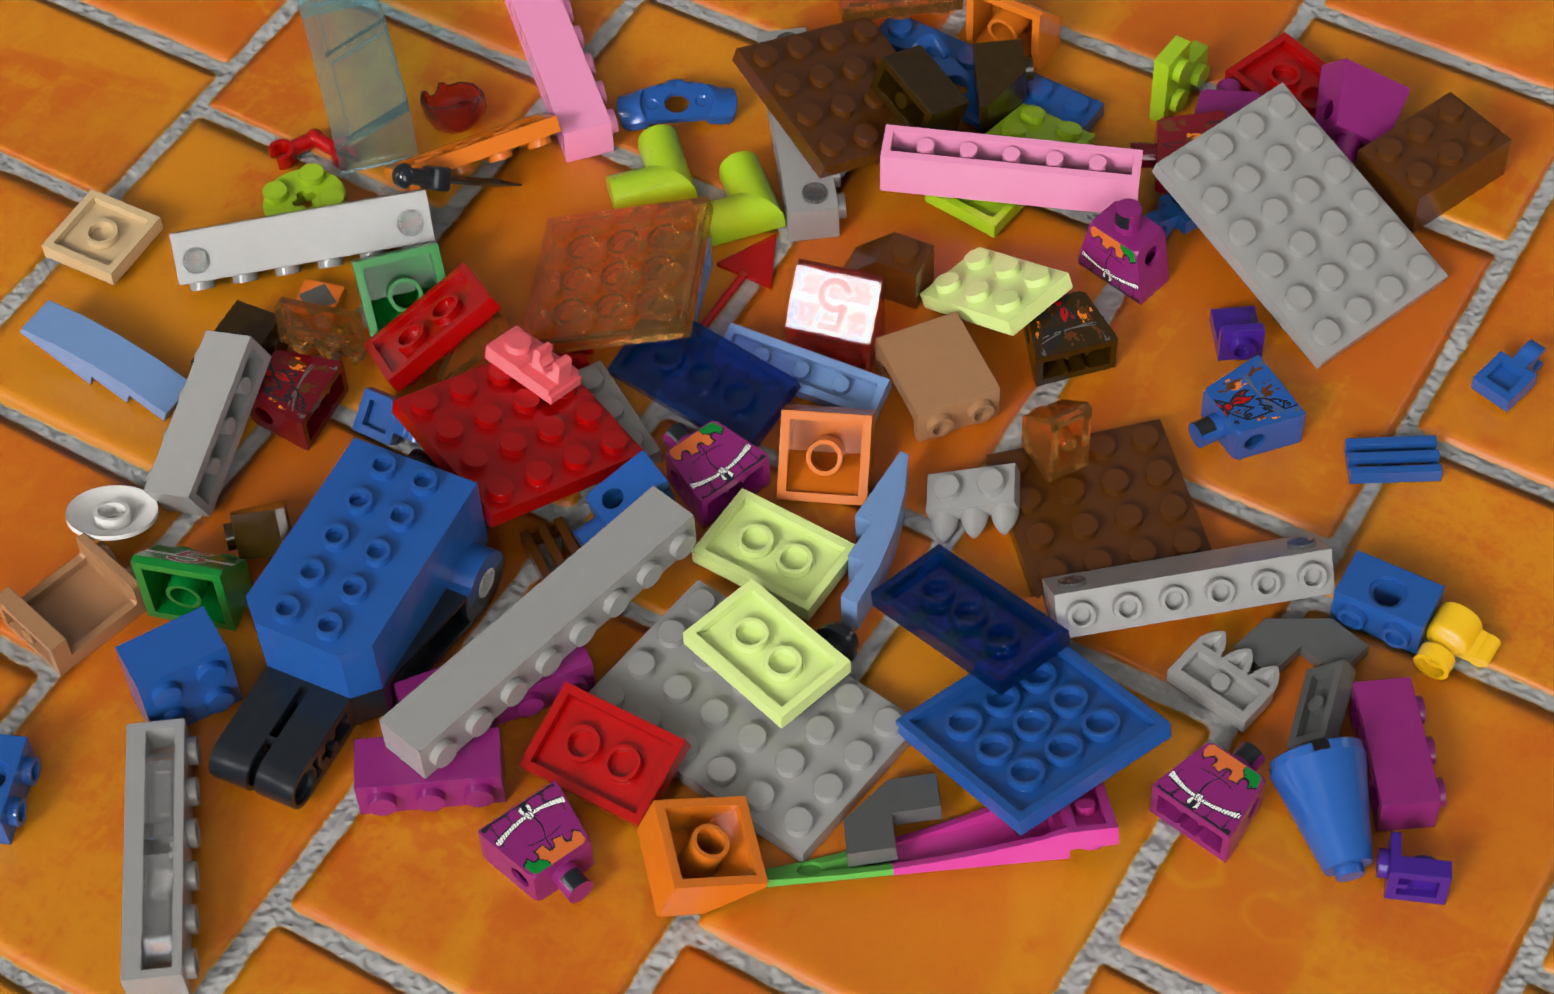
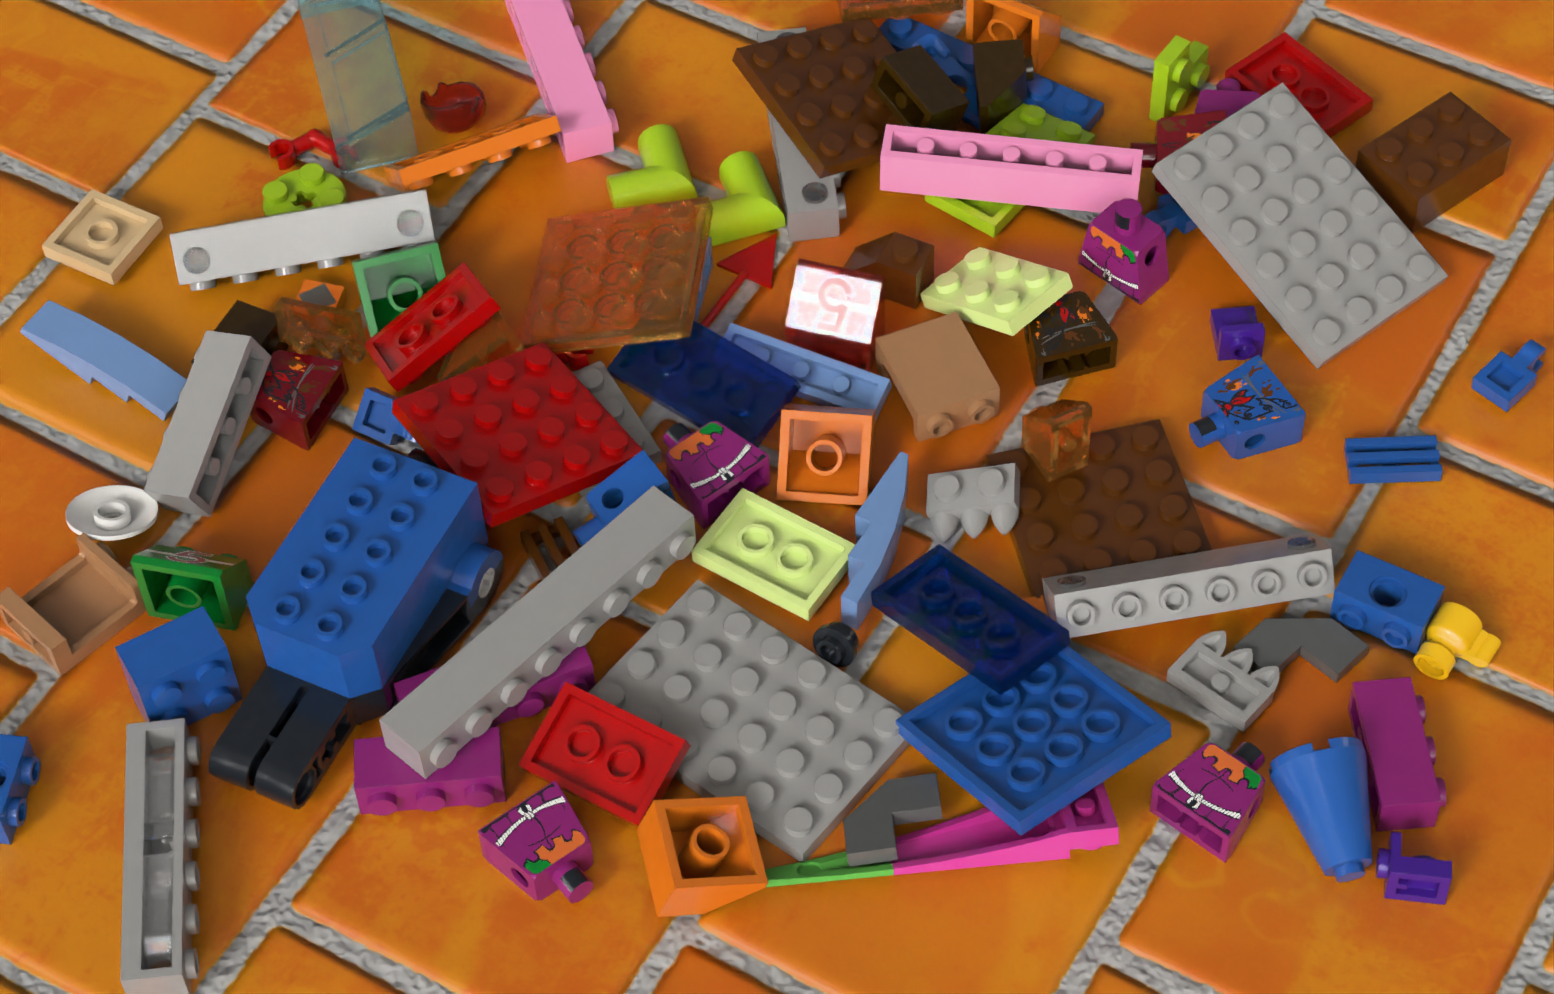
dark brown slope [223,500,292,560] -> none
black sword [392,163,522,192] -> none
coral plate [485,325,582,405] -> none
blue piece [617,79,737,131] -> none
yellowish green plate [683,578,851,729] -> none
dark grey plate [1287,659,1356,751] -> none
magenta torso [1315,58,1410,166] -> none

